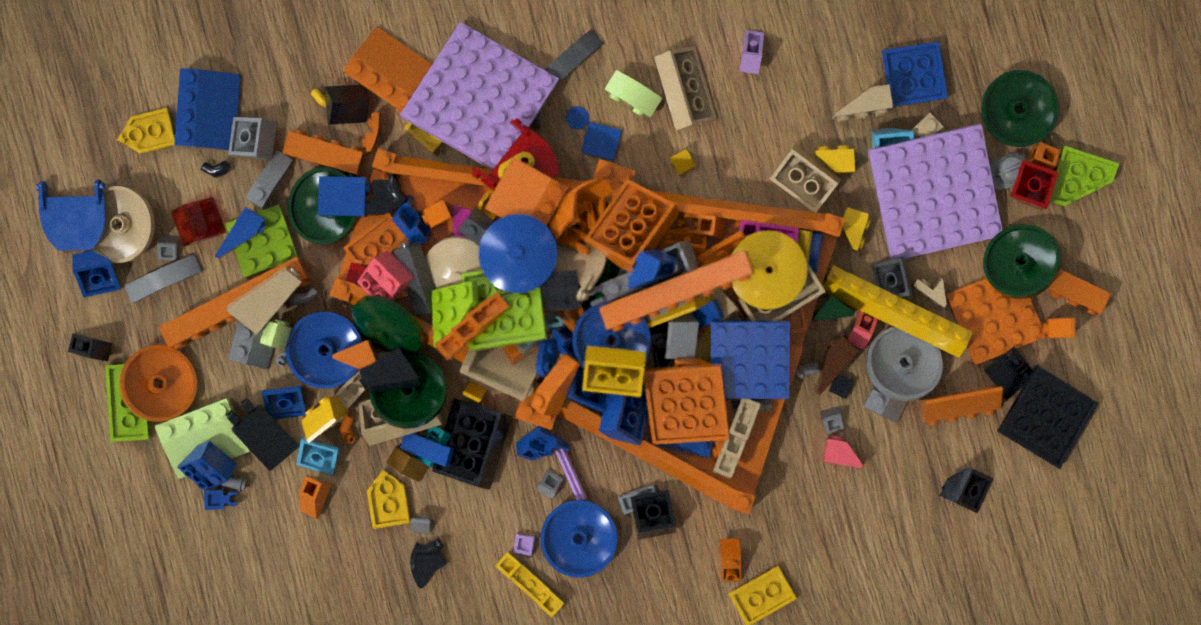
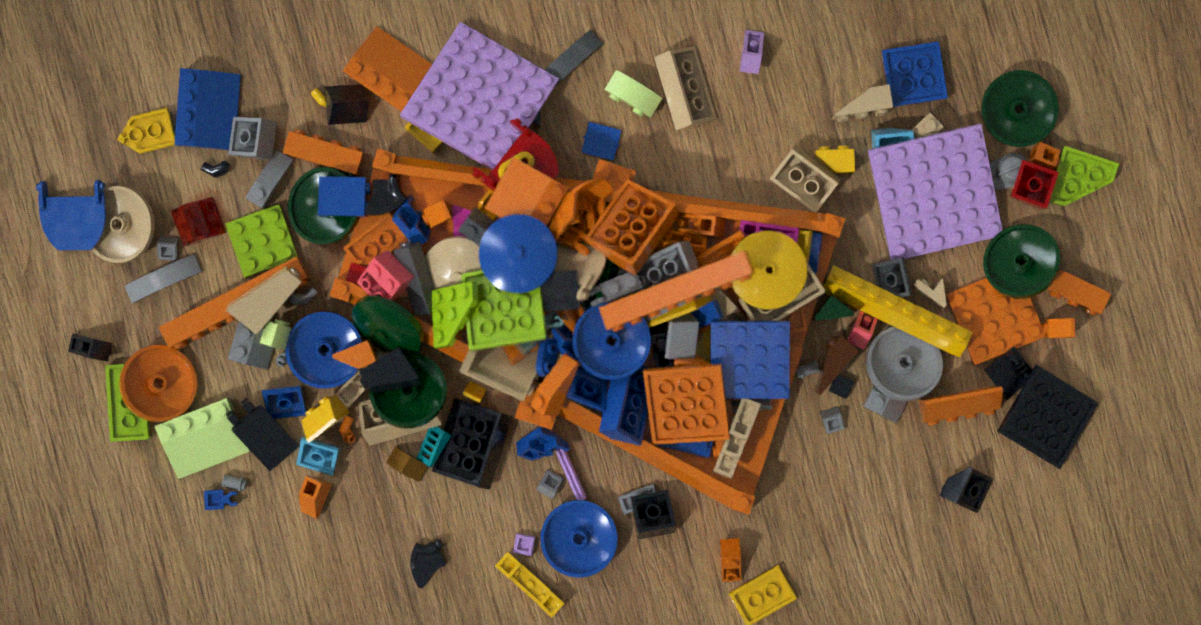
blue slope [72,251,121,297] -> none
blue slope [177,440,236,491] -> none
blue slope [215,207,267,258] -> none
orange slope [362,112,381,153] -> none
yellow tile [367,469,410,529] -> none
blue tile [400,433,454,467] -> none
light grey slope [410,517,431,533] -> none
orange slope [435,293,509,361] -> none
blue sticker [566,106,589,129] -> none
yellow slope [582,346,646,397] -> none
blue slope [627,249,678,289] -> none
yellow slope [670,149,696,175] -> none
coral slope [822,435,863,468] -> none
yellow slope [842,207,871,251] -> none

